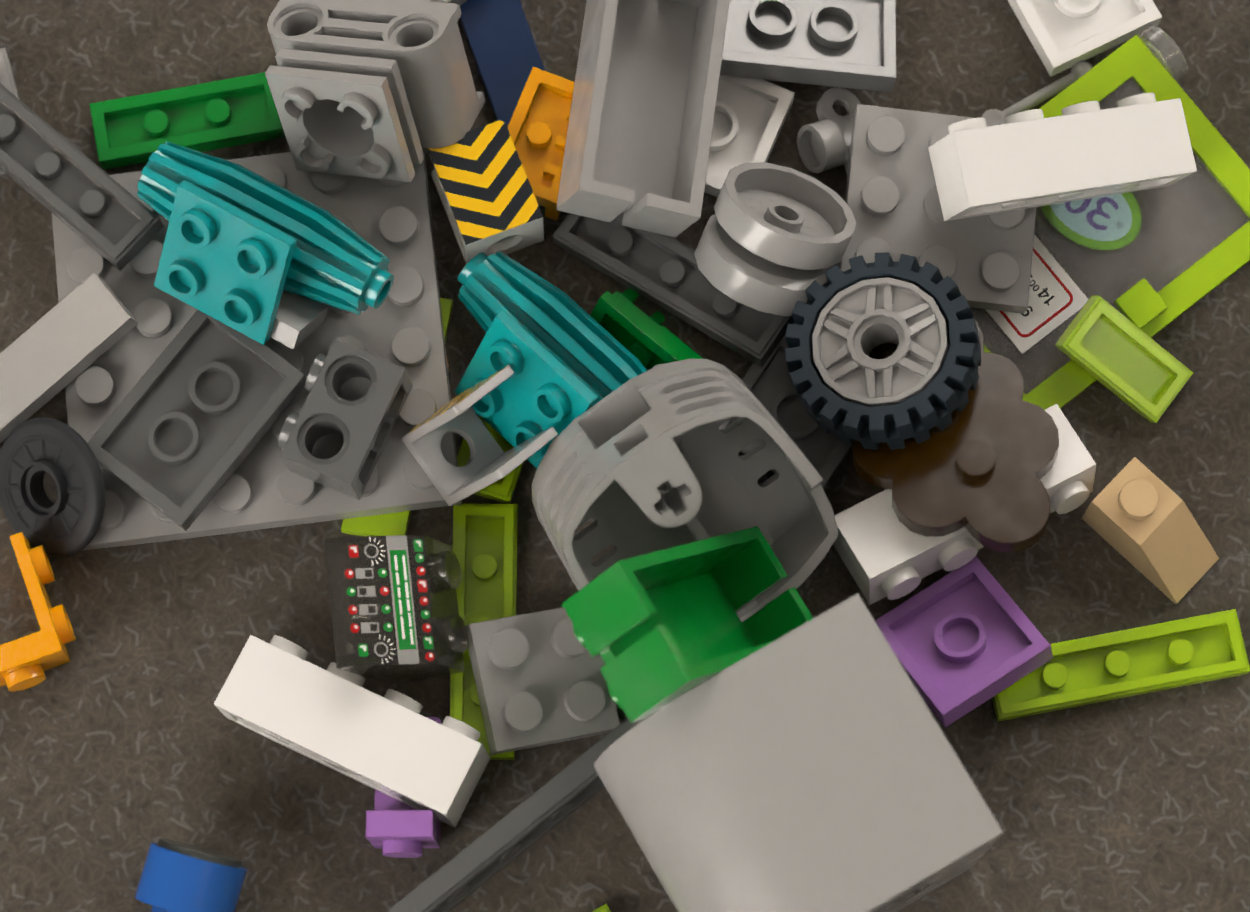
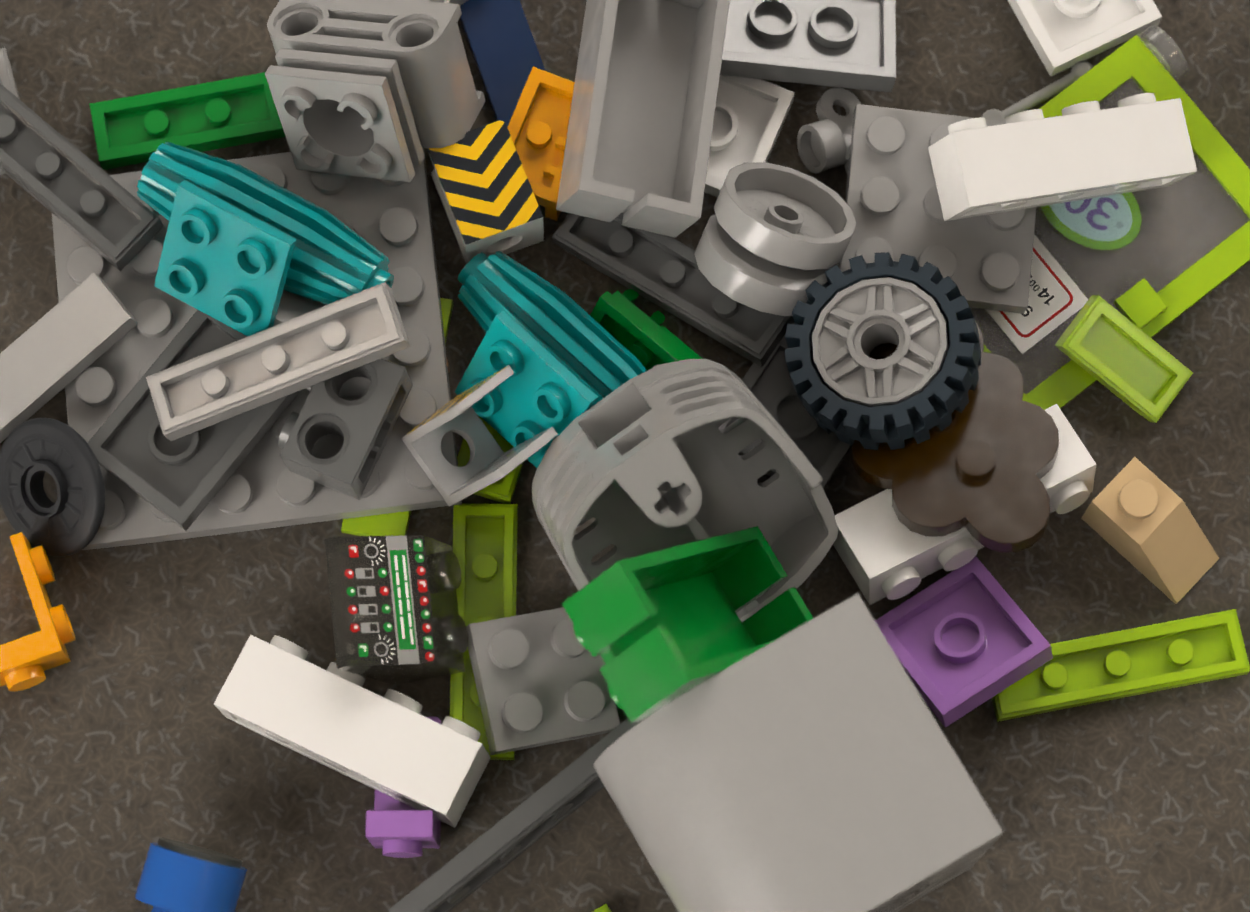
none -> light grey tile [146,282,410,441]

